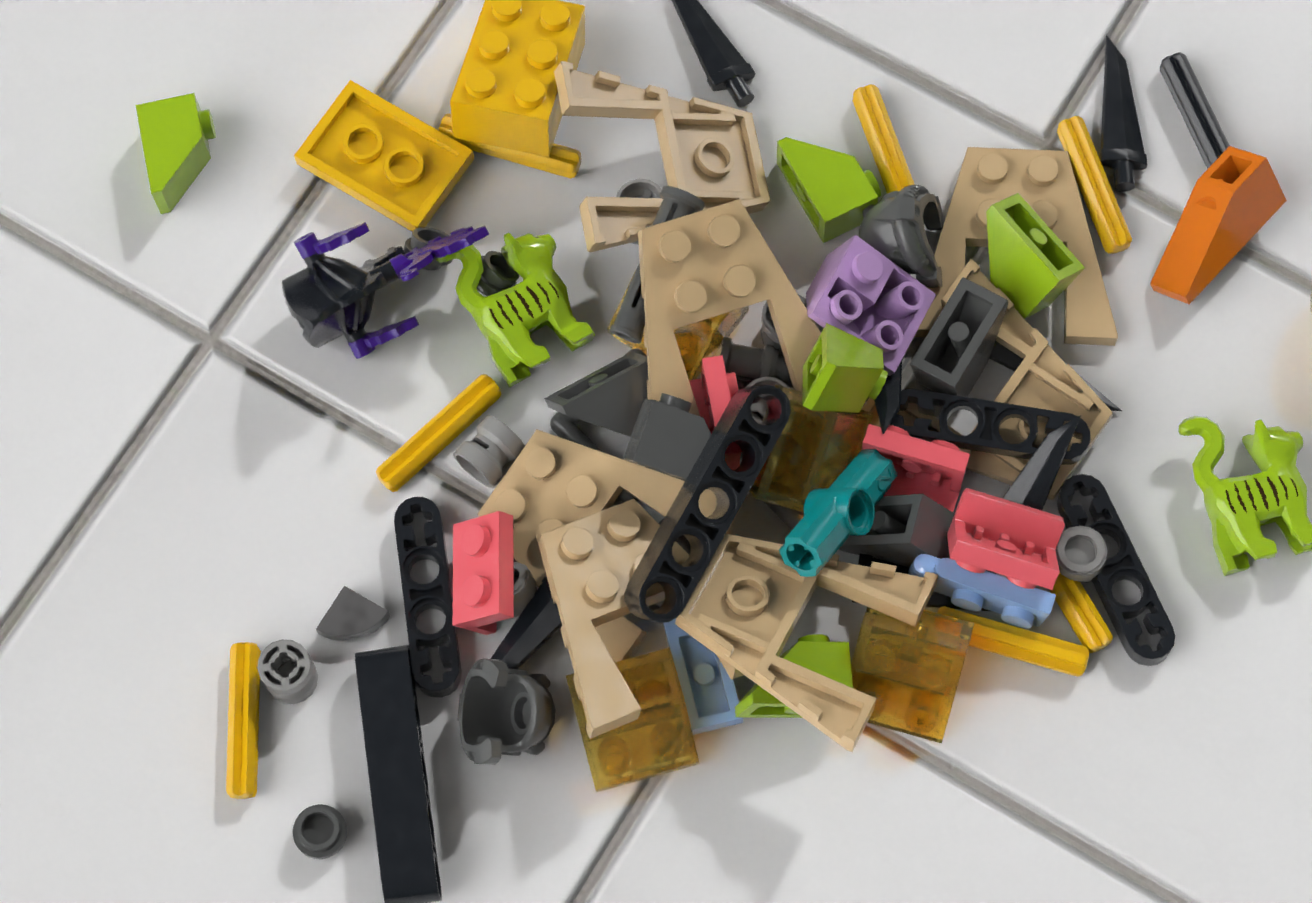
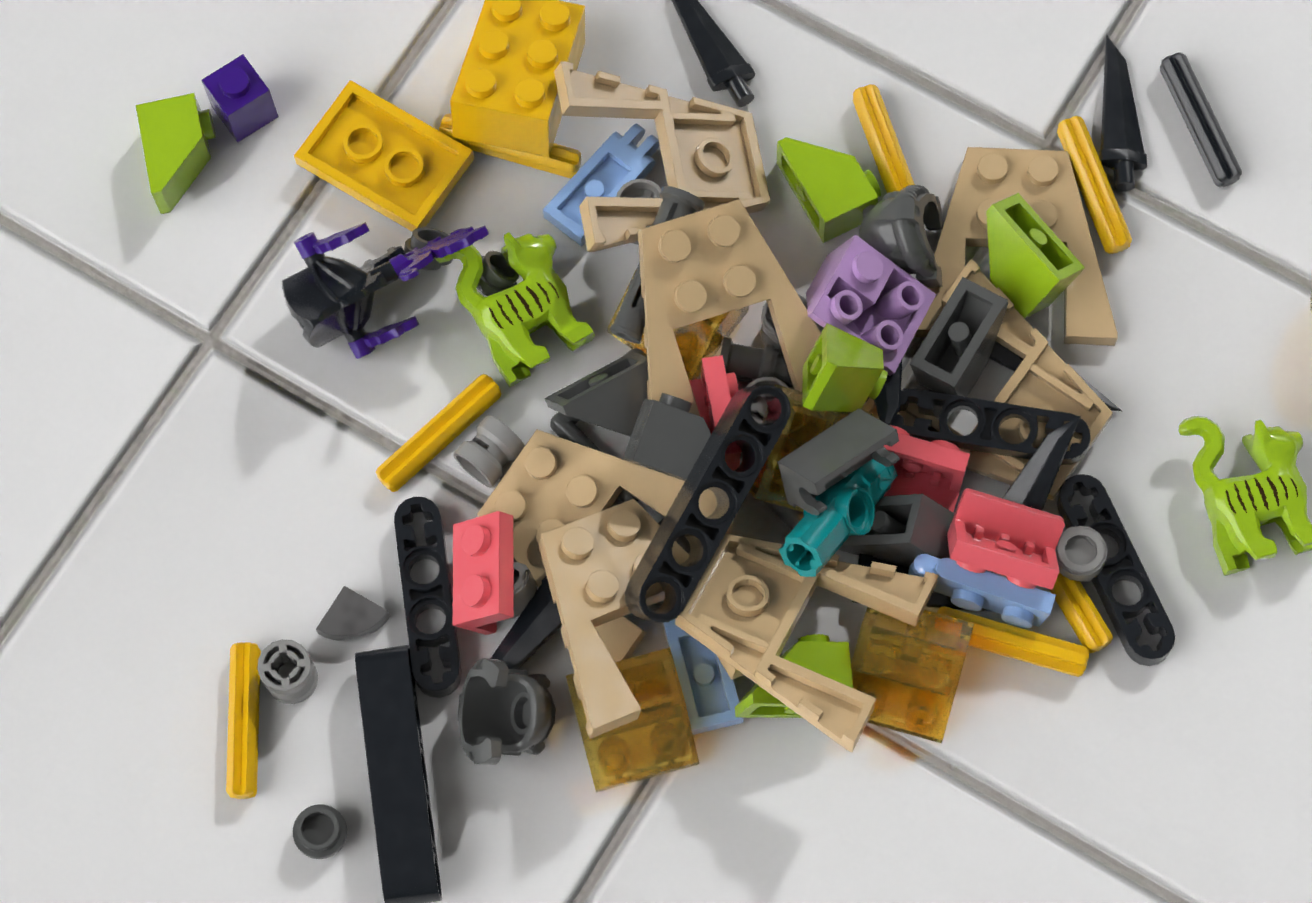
orange slope [1150,146,1287,304] -> none
none -> dark purple brick [201,54,279,143]
none -> light blue hinge [543,123,660,246]
none -> dark grey hinge [777,408,900,515]

